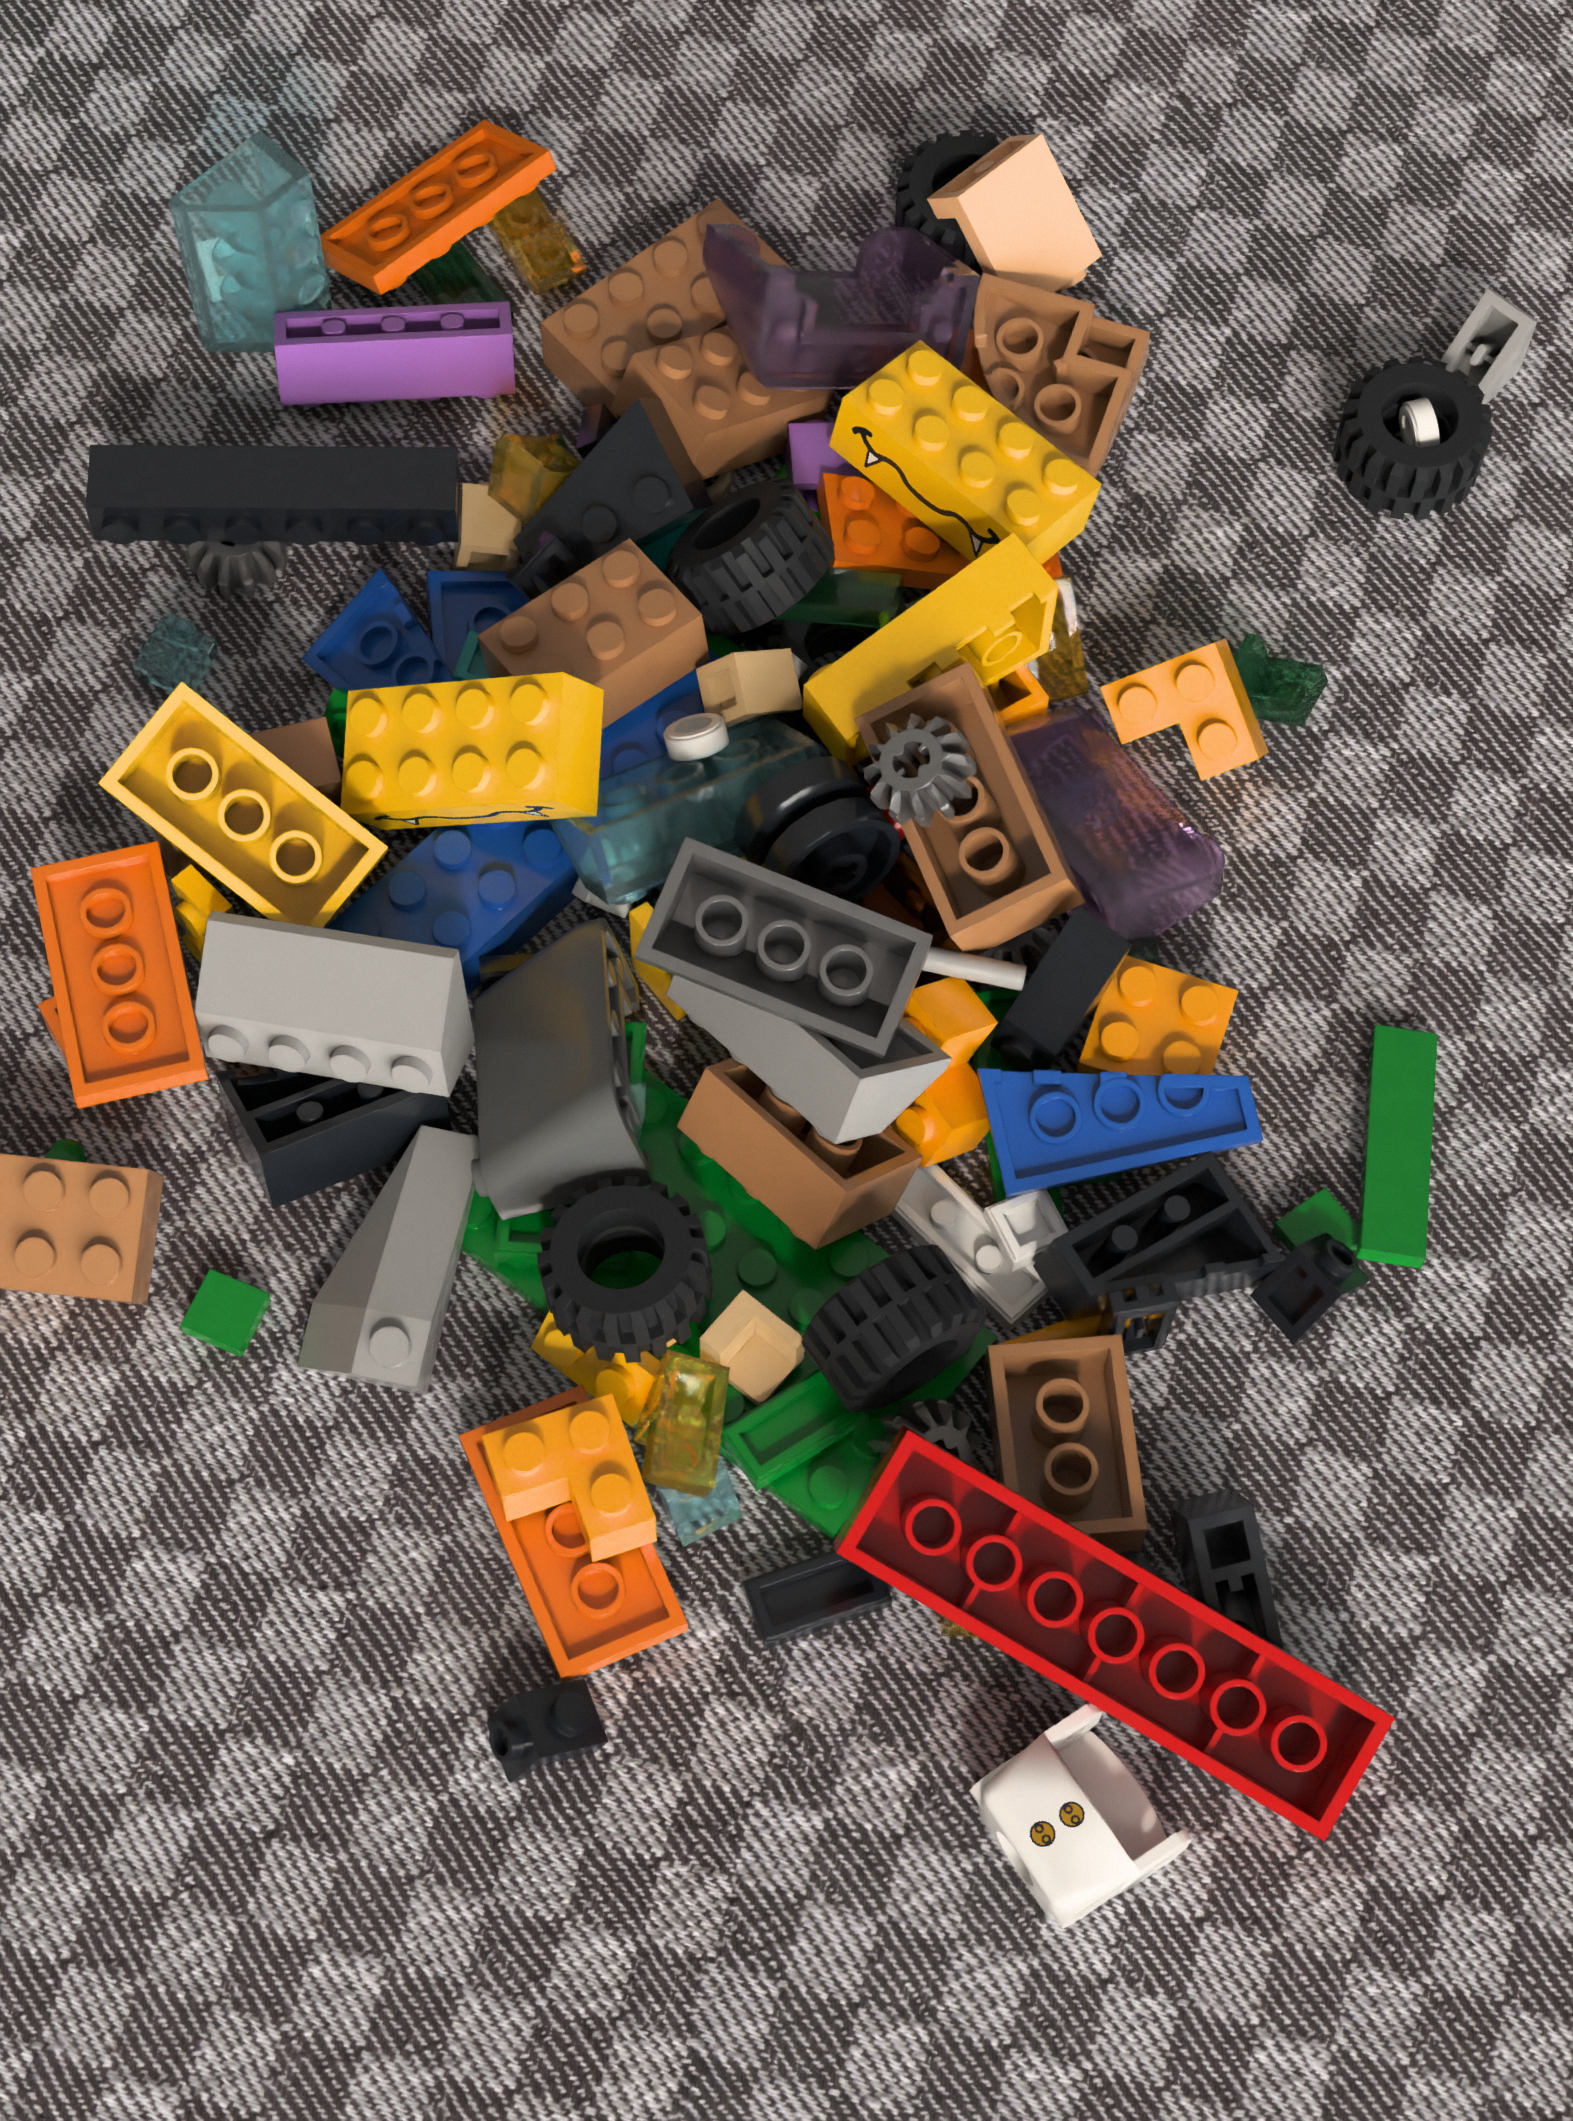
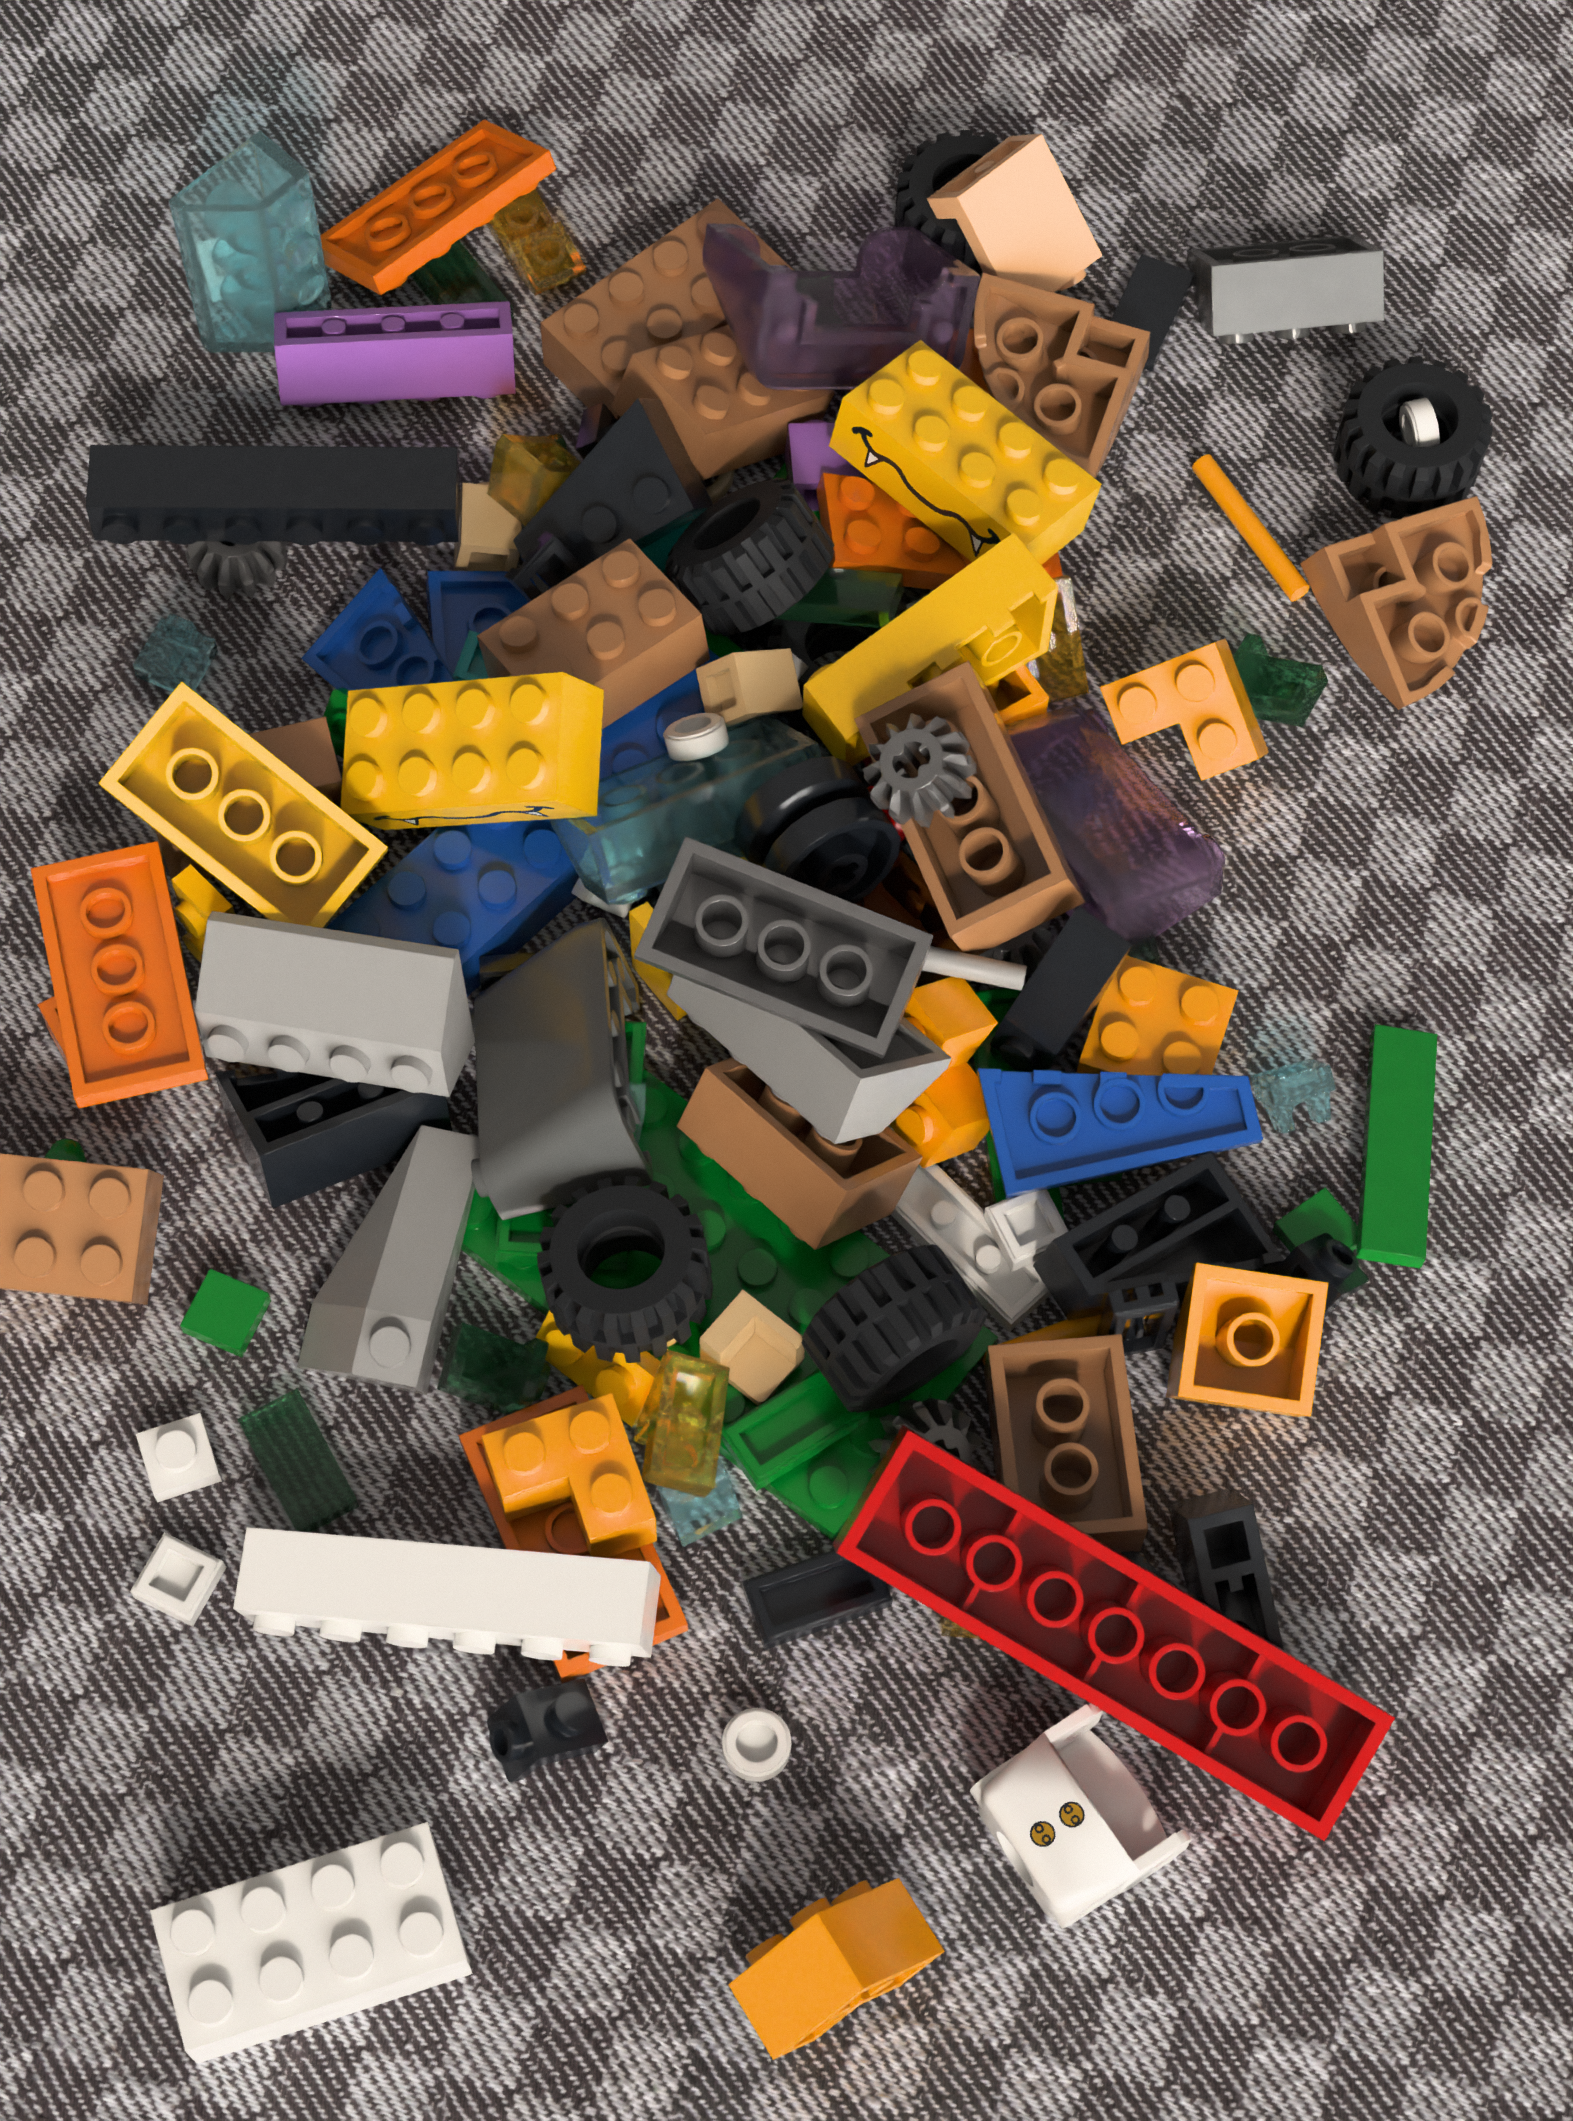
light grey slope [1440,288,1538,405] -> none
none -> white tile [130,1532,227,1627]
none -> white plate [136,1413,222,1503]
none -> white brick [150,1822,472,2064]
none -> white brick [233,1527,661,1666]
none -> clear green tile [237,1388,359,1533]
none -> clear green bracket [437,1322,550,1415]
none -> white tile [722,1708,791,1782]
none -> light orange brick [728,1878,945,2060]
none -> black tile [1110,254,1195,372]
none -> light orange slope [1166,1263,1328,1417]
none -> slope [1187,235,1384,344]
none -> light orange bar [1192,454,1310,601]
none -> clear light blue tile [1251,1058,1336,1134]
none -> medium nougat brick [1300,496,1492,710]

